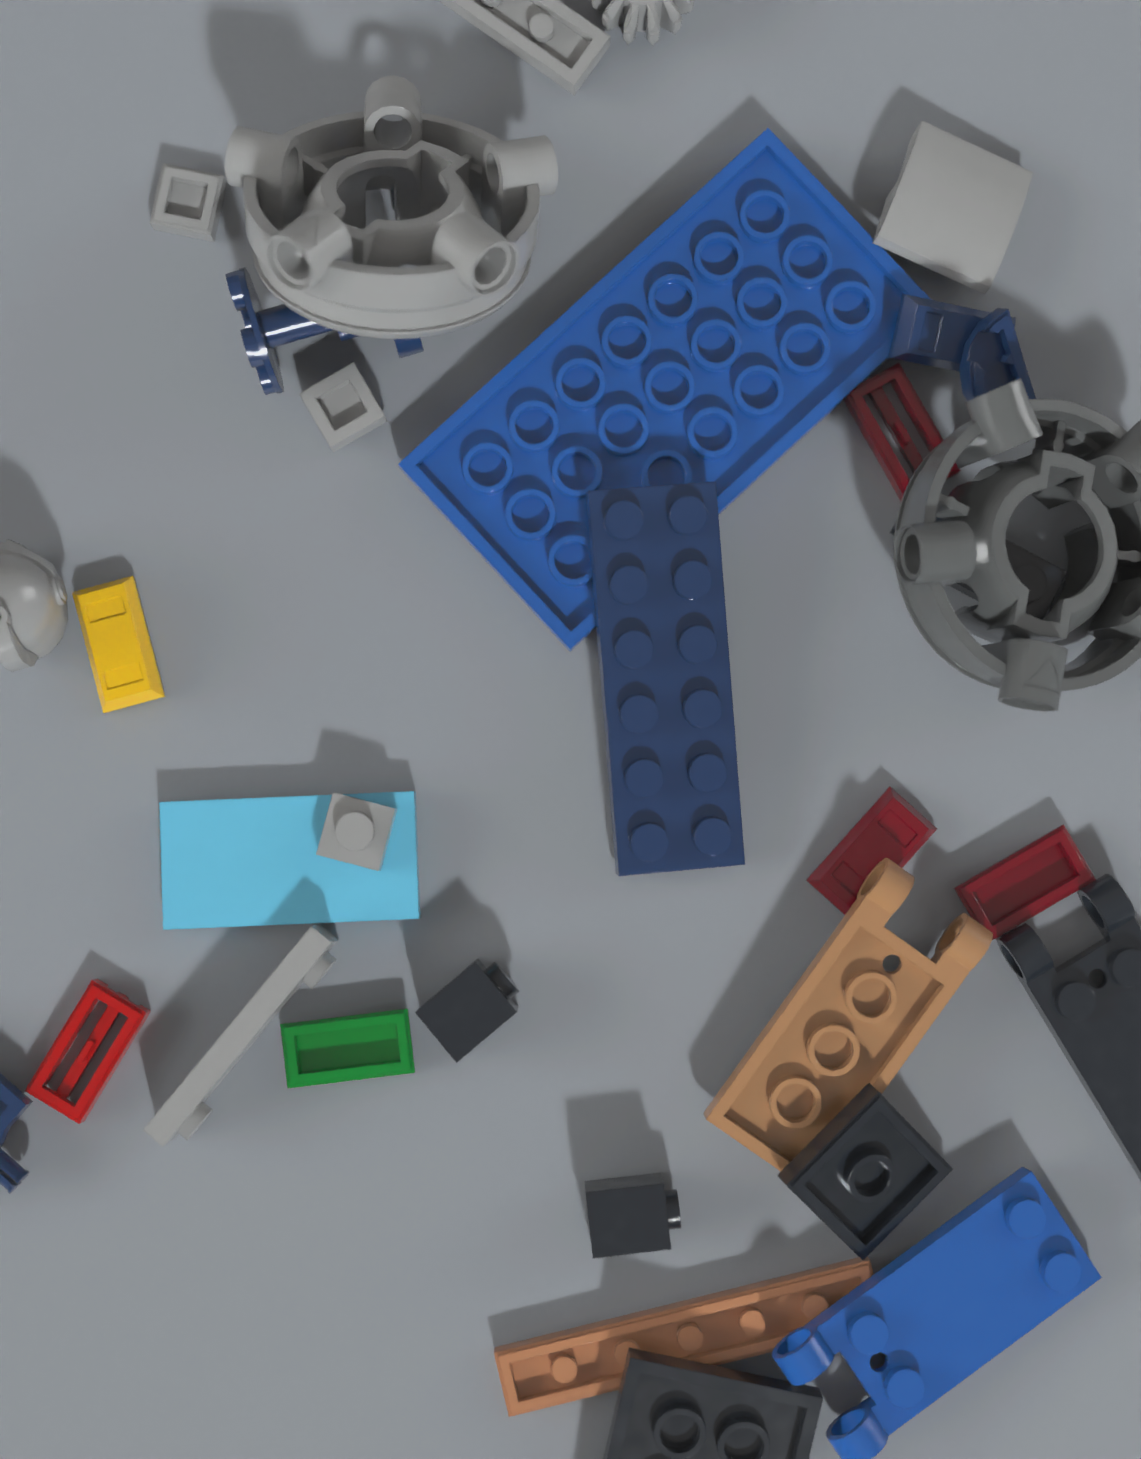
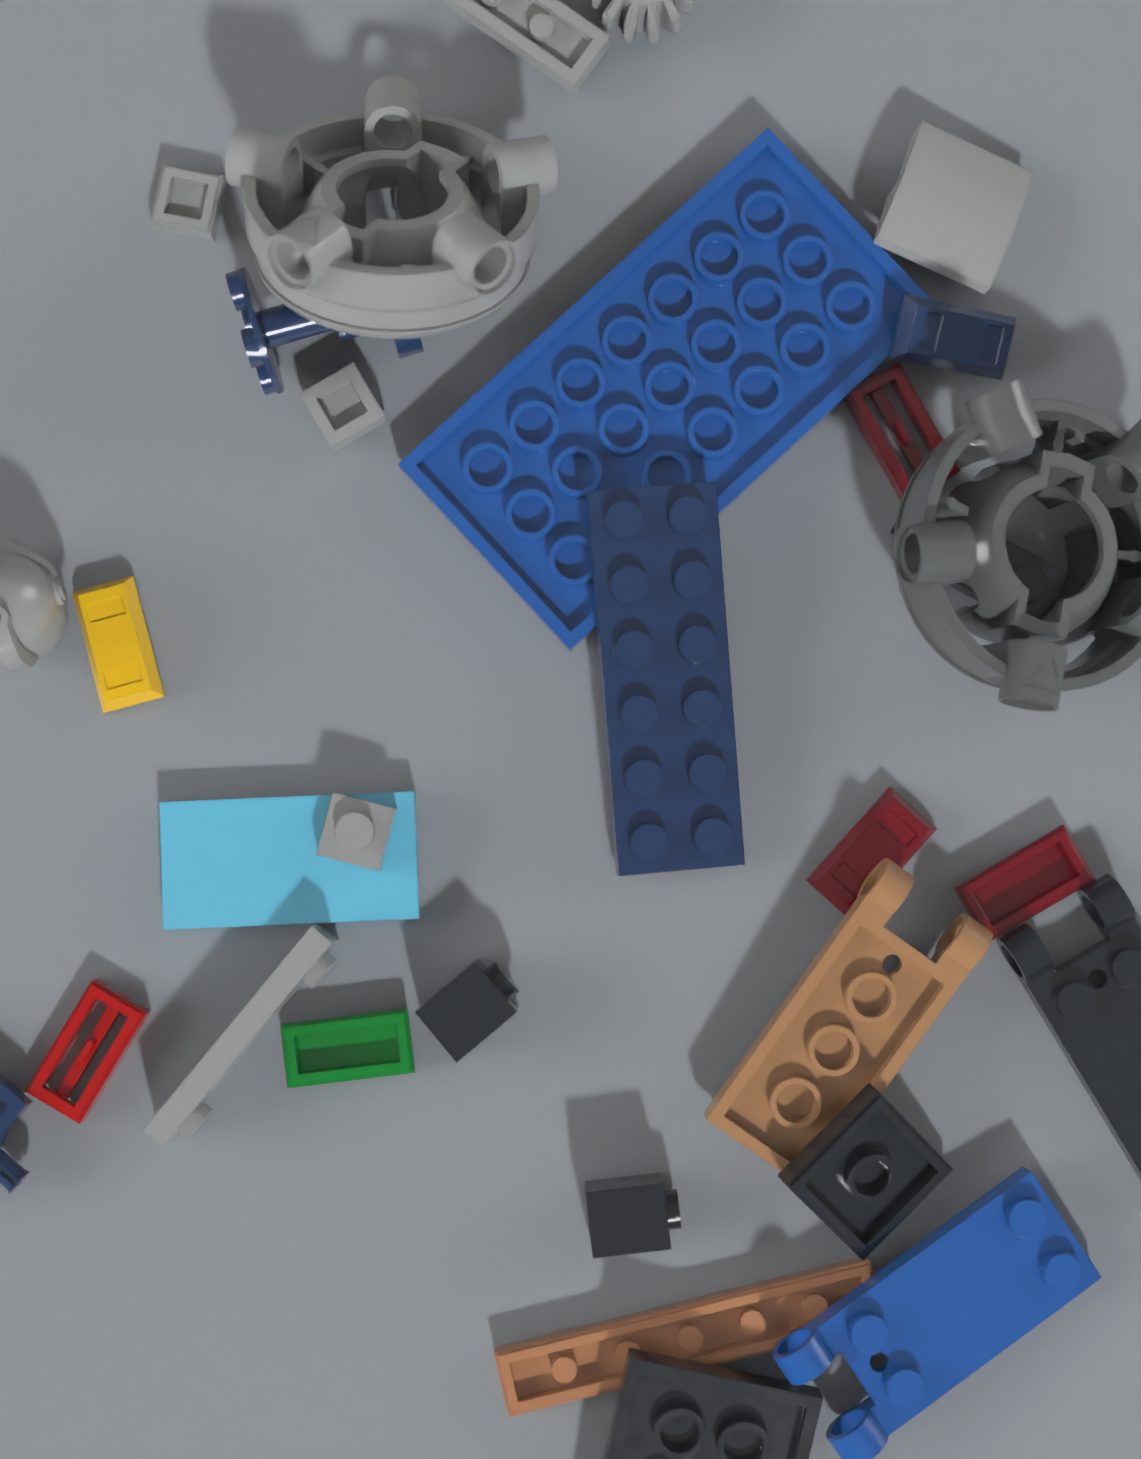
dark blue tile [959,308,1036,401] -> none

